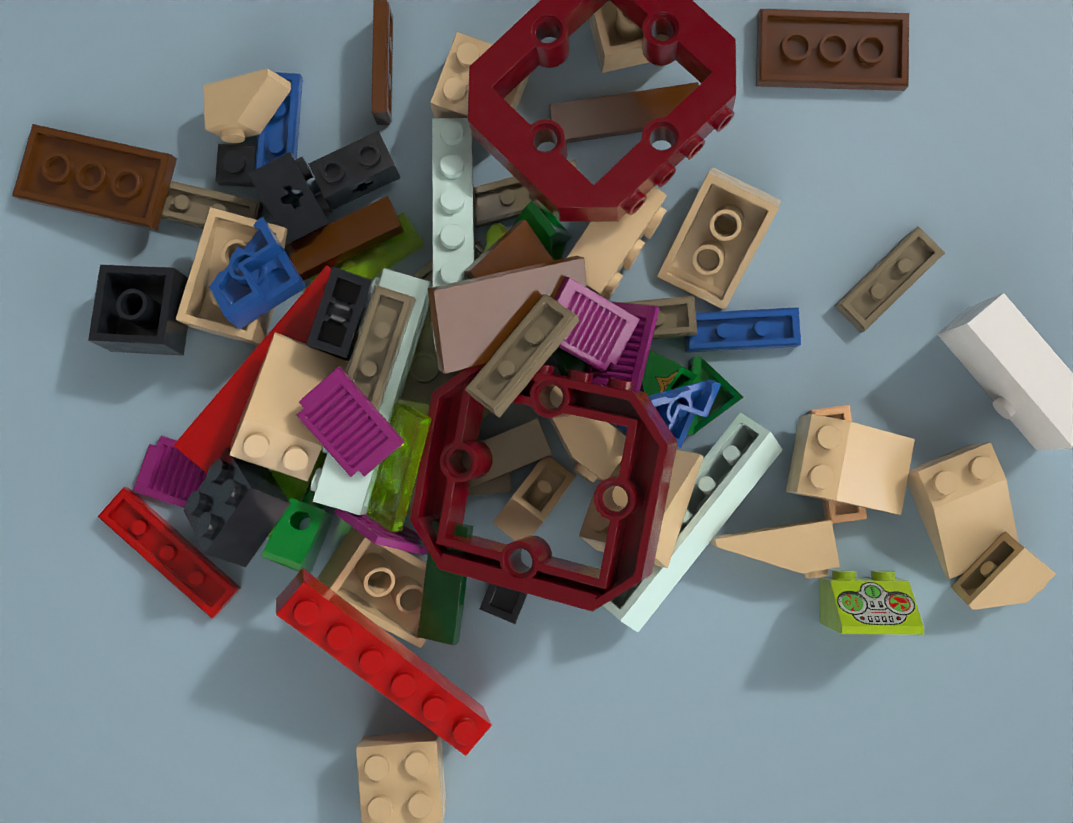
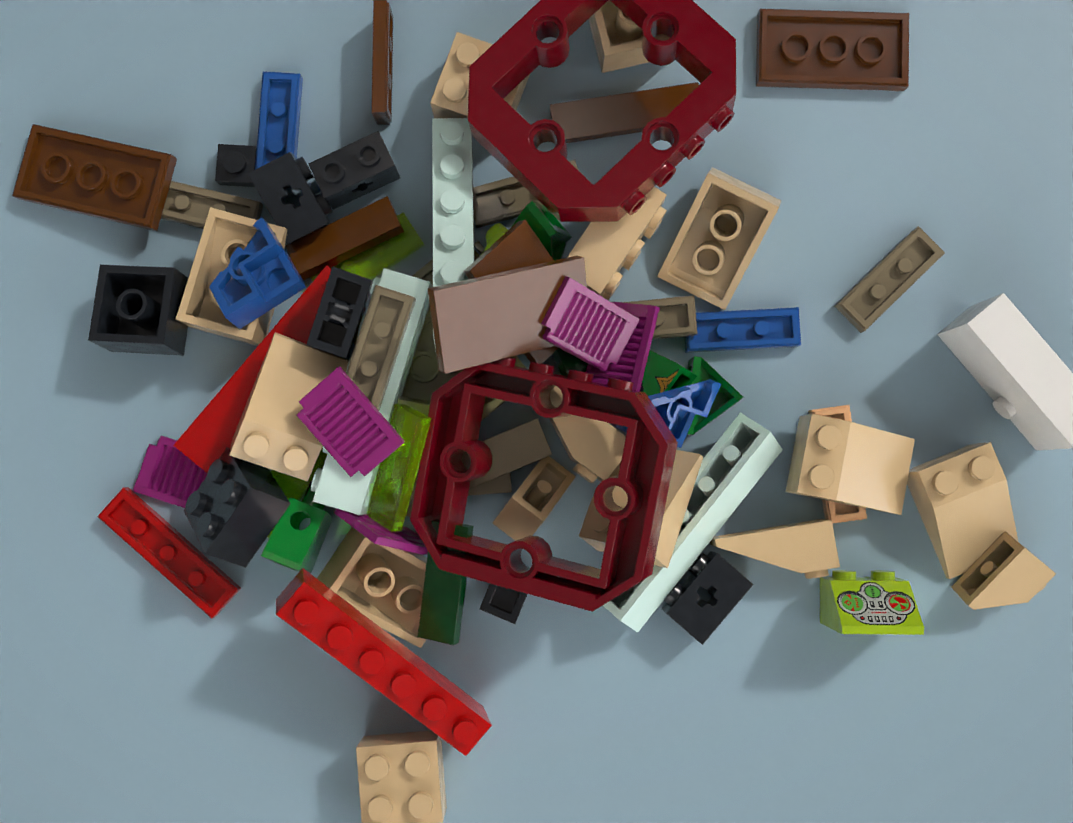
tan slope [203,68,291,143] -> none
dark tan tile [465,294,580,418] -> none
none -> black brick [662,551,754,645]

